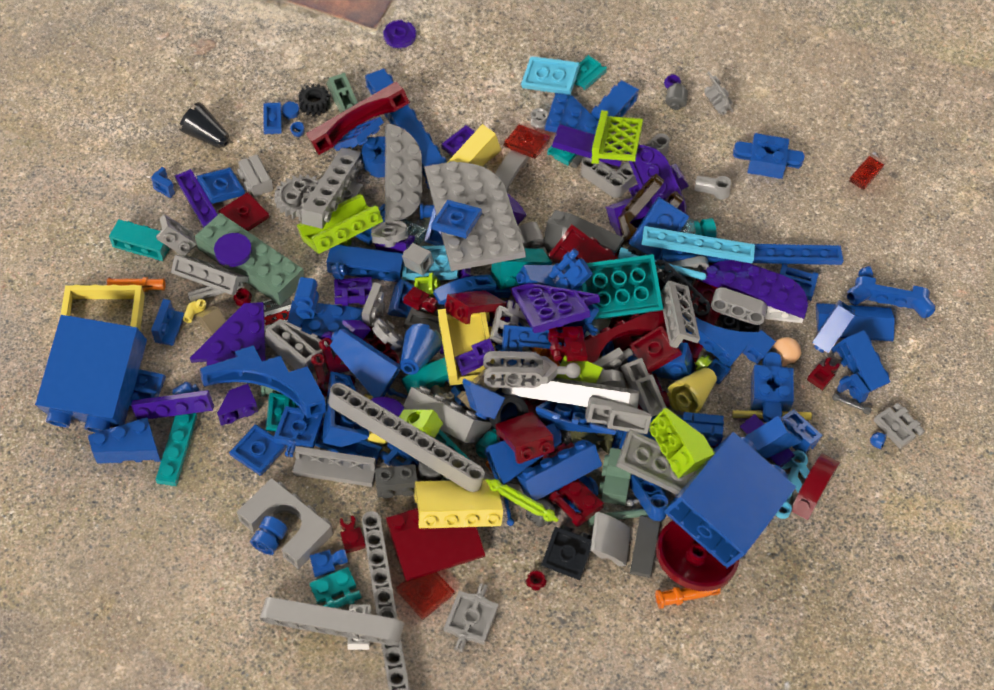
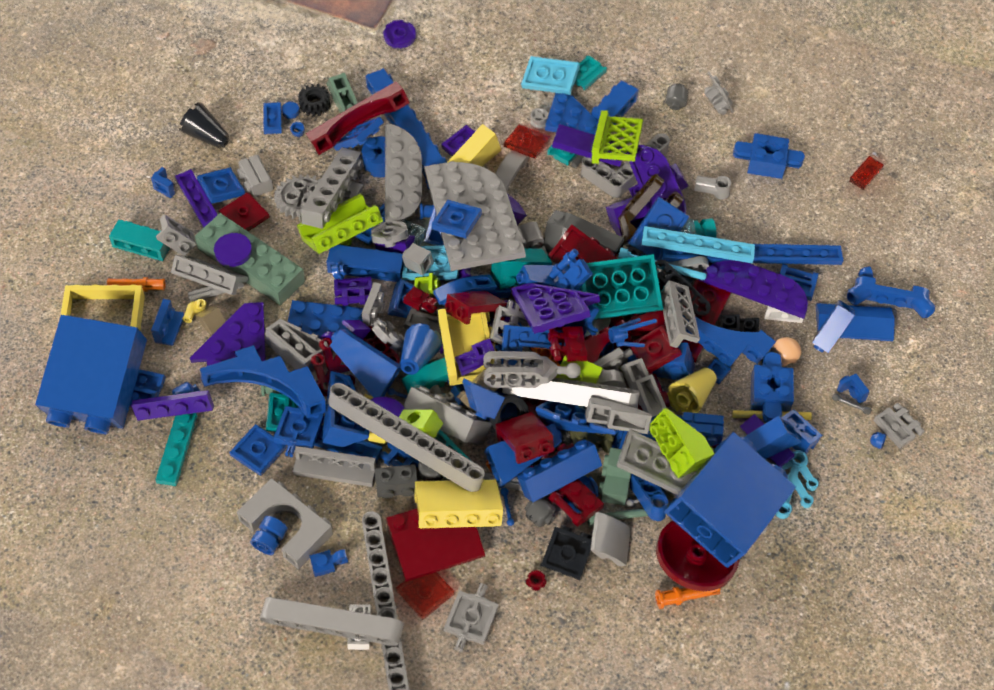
blue wedge [88,417,161,464] -> none
dark purple slope [217,383,258,426] -> none
dark red plate [233,288,252,306] -> none
sticker [263,298,291,330] -> none
blue brick [294,277,319,319] -> none
teal plate [309,567,362,609] -> none
dark red plate [340,515,366,554] -> none
teal brick [475,429,499,458] -> none
lime wheel [486,479,559,522] -> none
dark grey tile [630,516,660,578] -> none
dark purple plate [664,74,681,89] -> none
lime plate [695,355,712,371] -> none
light grey beam [711,287,767,325] -> none
dark red arch [791,453,840,520] -> none
dark red plate [807,357,840,391] -> none
blue wedge [831,330,891,393] -> none
none -> blue plant [608,318,657,347]

